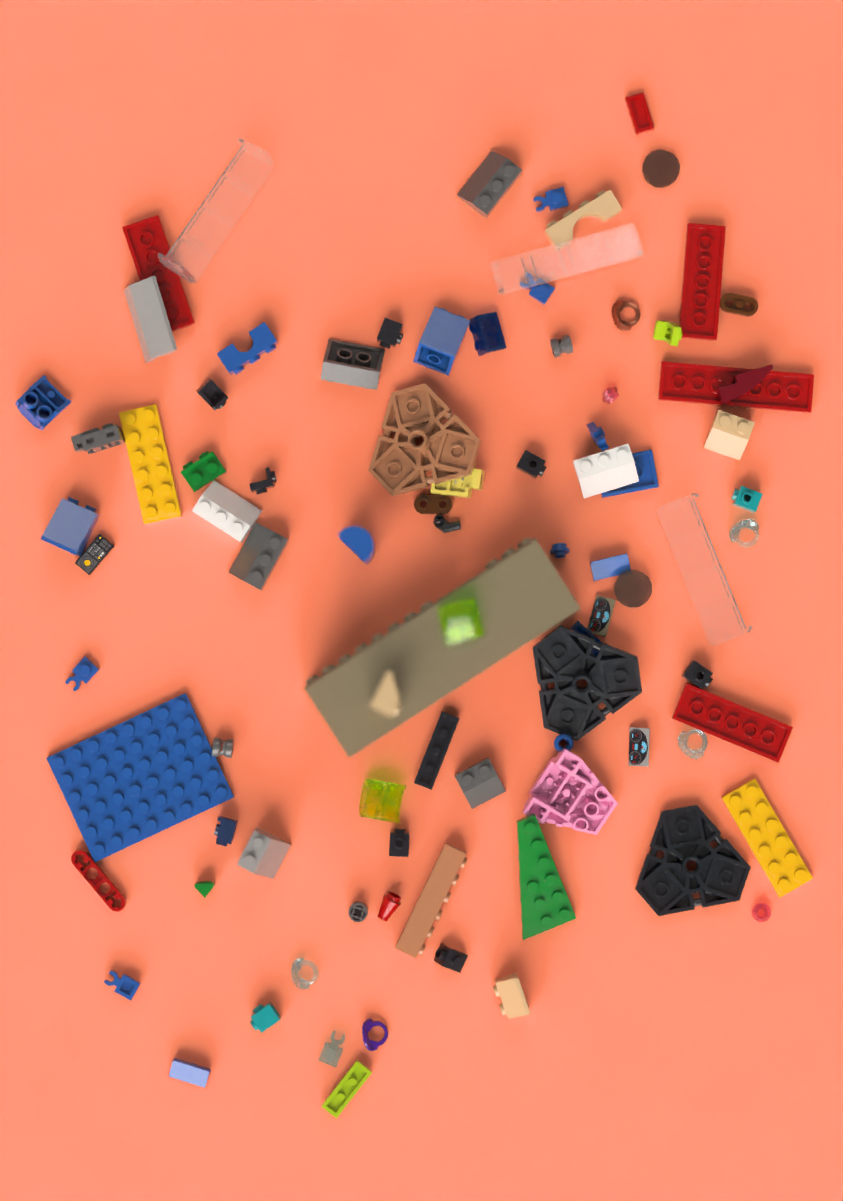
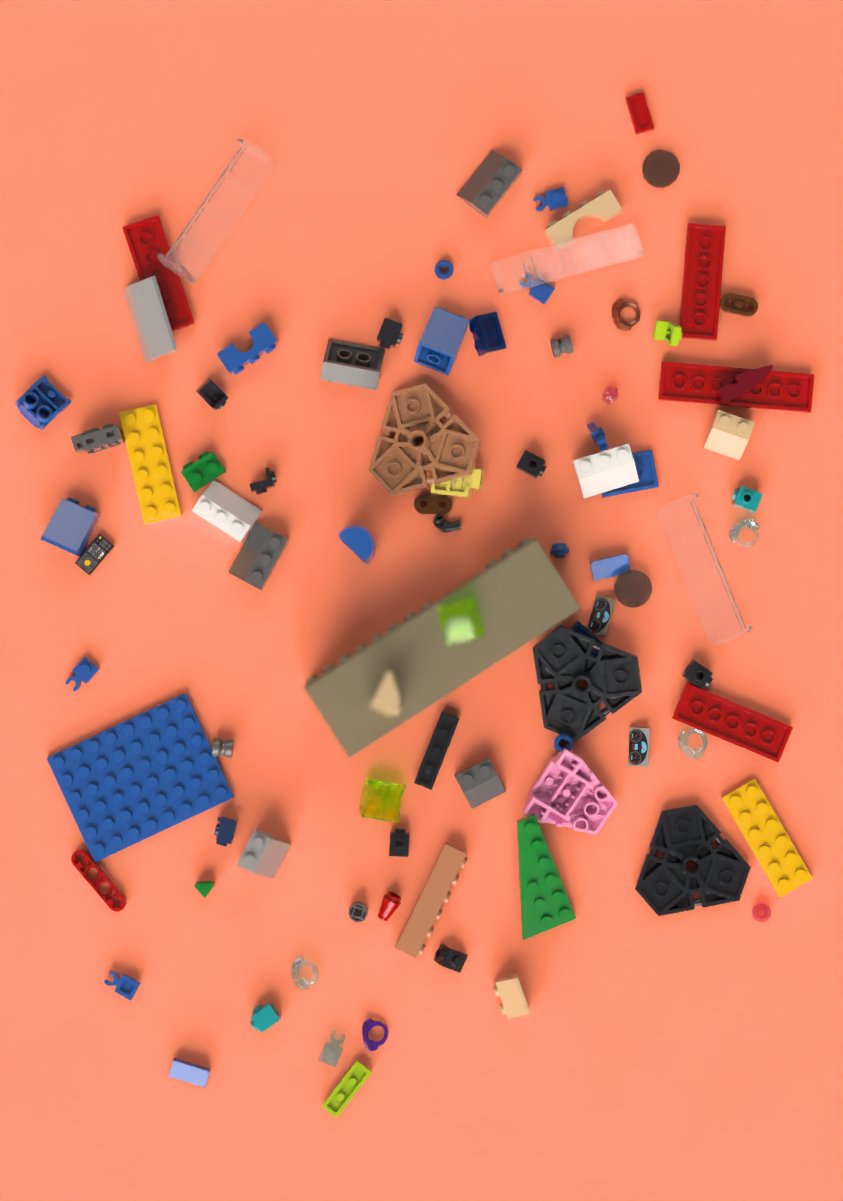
none -> blue plate [435,260,454,280]

